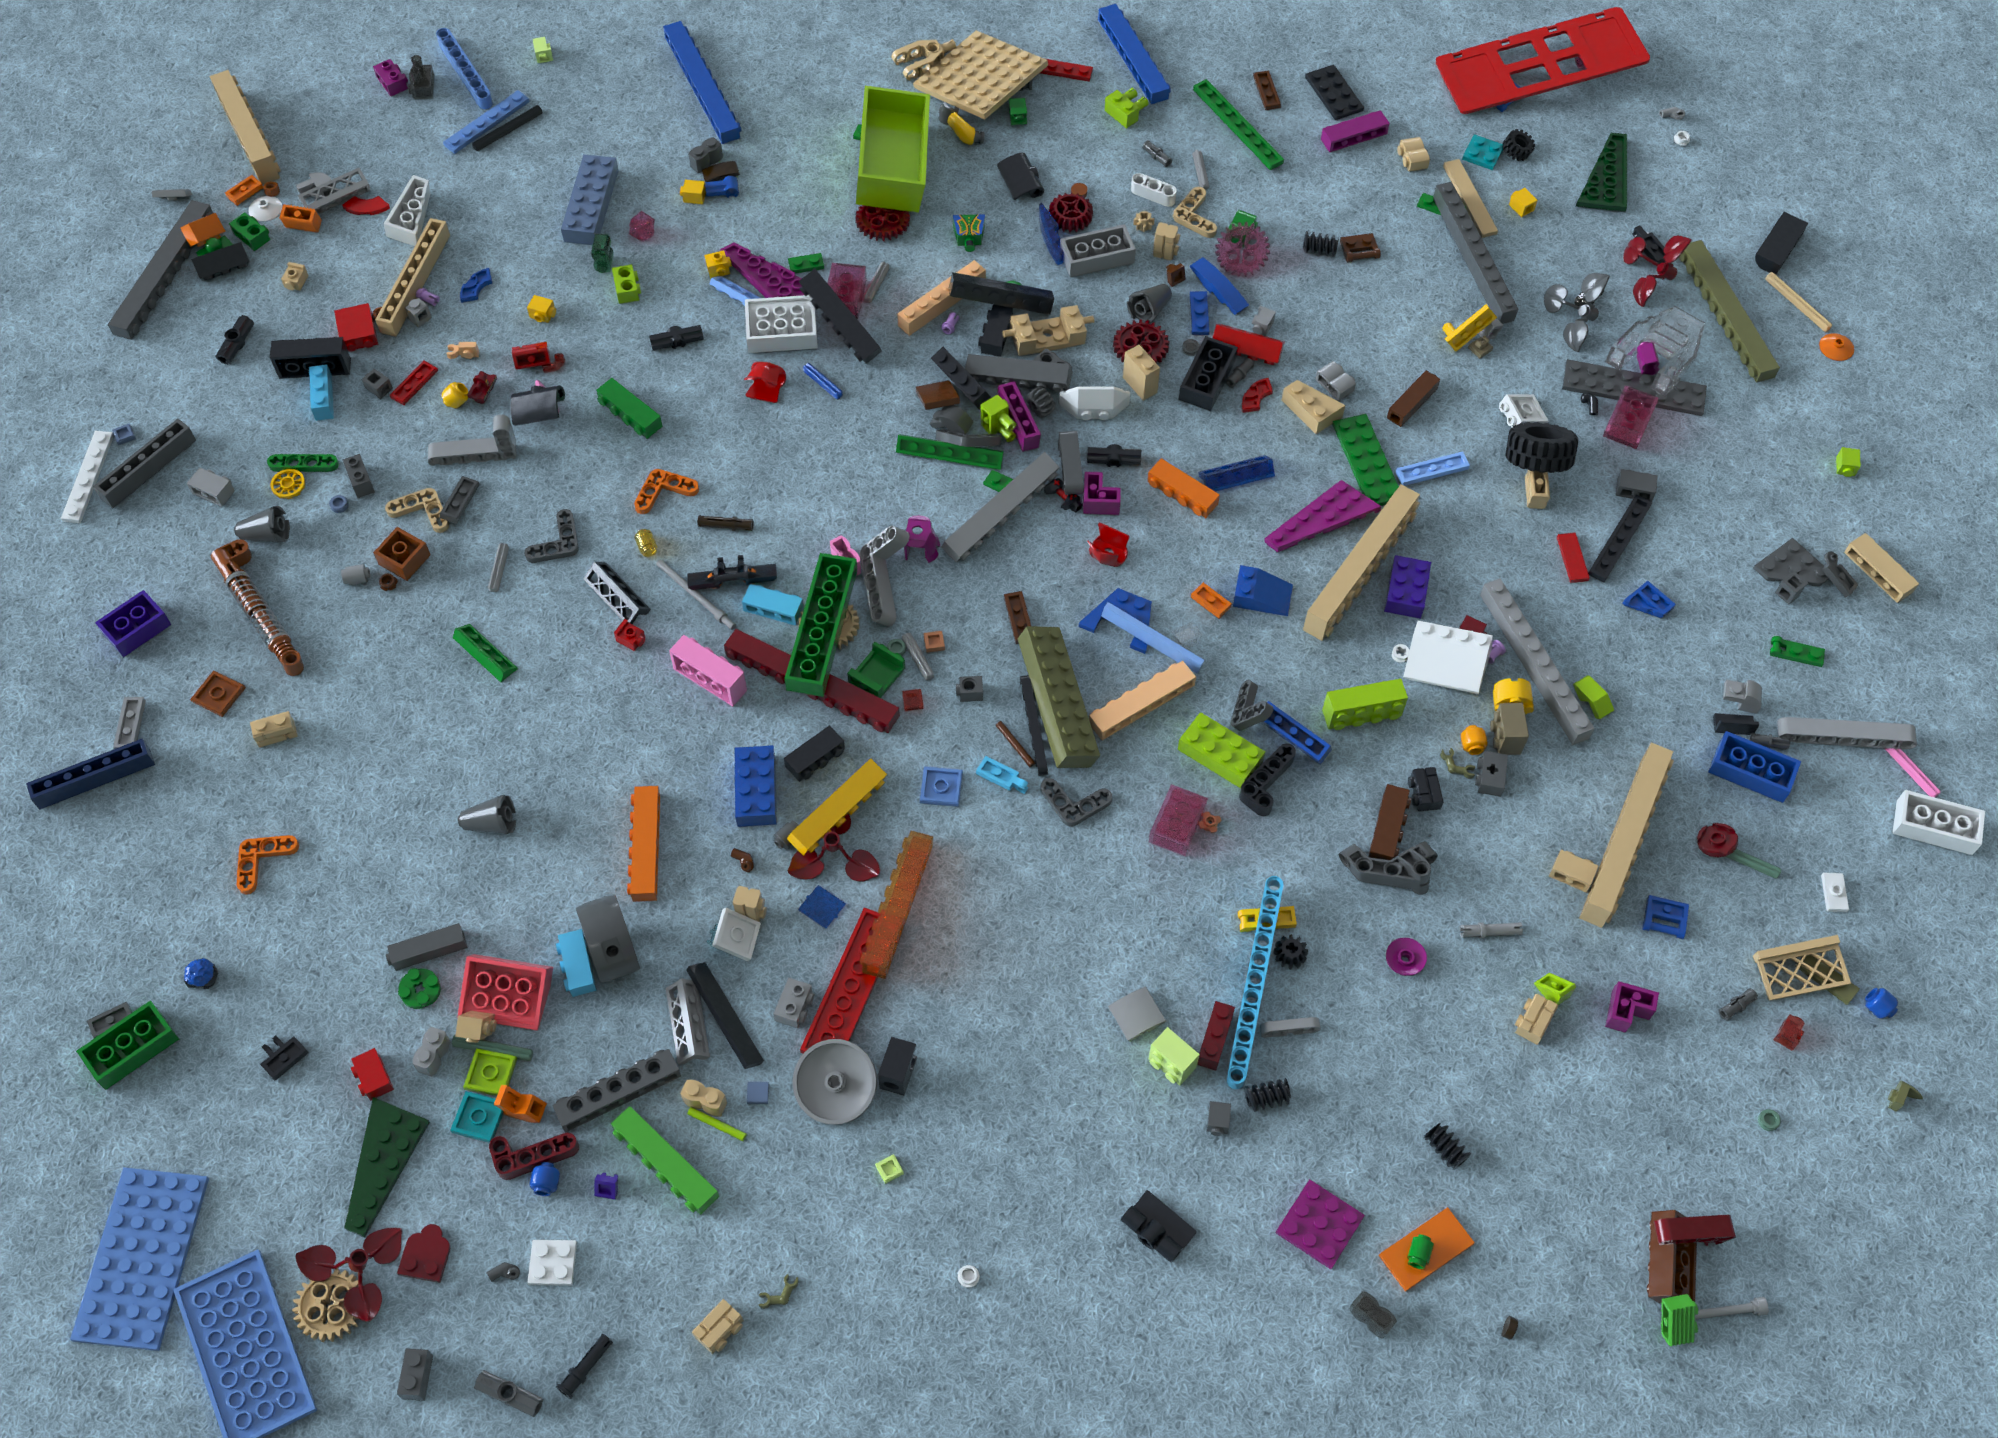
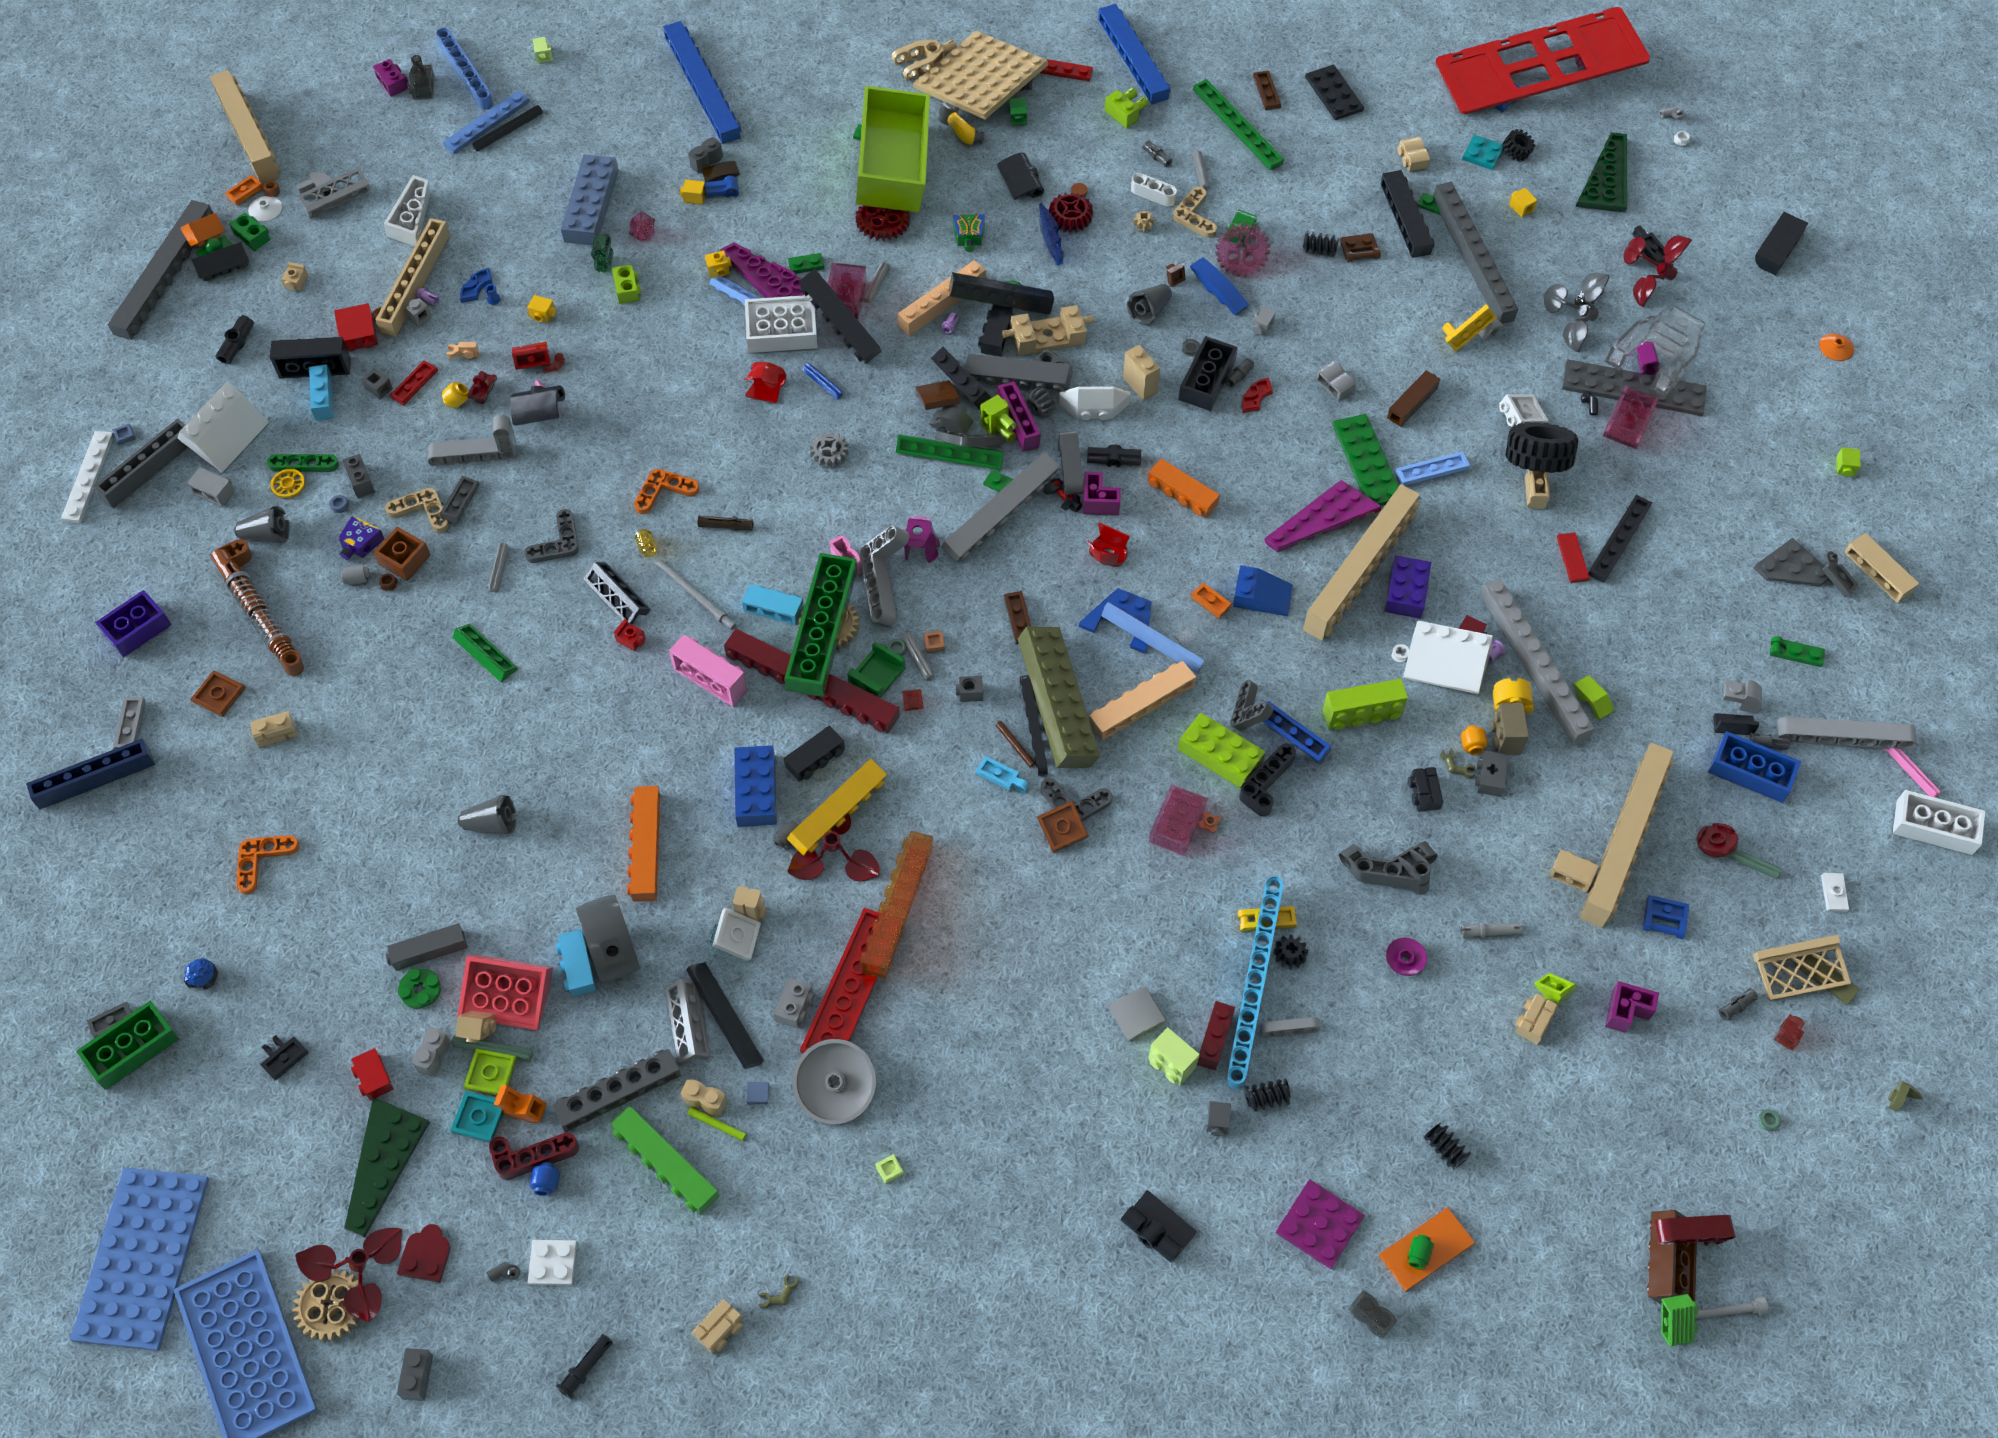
light grey plate [152,189,191,200] -> none
orange brick [279,204,322,233] -> none
red tile [342,196,390,215] -> none
dark grey piece [474,1370,544,1417] -> none
dark purple tile [594,1173,618,1199] -> none
green brick [596,378,663,439] -> none
black piece [649,325,704,350] -> none
black piece [687,555,777,590] -> none
reddish brown arm [731,848,754,872] -> none
clear blue piece [798,885,846,929] -> none
black piece [878,1037,917,1096] -> none
medium blue tile [920,767,963,807] -> none
white plate [958,1265,980,1288] -> none
light grey brick [1060,224,1136,277] -> none
dark red gear [1113,319,1170,364] -> none
tan brick [1153,222,1181,261] -> none
blue plate [1189,291,1210,335] -> none
clear blue fence [1198,455,1275,492] -> none
red brick [1213,323,1285,365] -> none
tan wedge [1282,380,1345,434] -> none
magenta brick [1321,110,1390,153] -> none
reddish brown brick [1368,784,1412,860] -> none
tan tile [1443,159,1498,238] -> none
dark tan tile [1468,335,1493,359] -> none
dark brown tile [1501,1316,1518,1340] -> none
dark grey brick [1616,469,1658,502] -> none
blue wing [1622,581,1676,618] -> none
olive brick [1679,240,1780,383] -> none
tan axle [1765,272,1832,332] -> none
dark grey brick [1775,571,1808,605] -> none
blue head [1865,988,1898,1019] -> none
none -> white slope [177,382,269,473]
none -> dark purple torso [339,515,384,561]
none -> blue pin [485,284,501,305]
none -> light grey gear [810,431,849,467]
none -> dark orange tile [1037,801,1089,853]
none -> black brick [1380,170,1435,258]

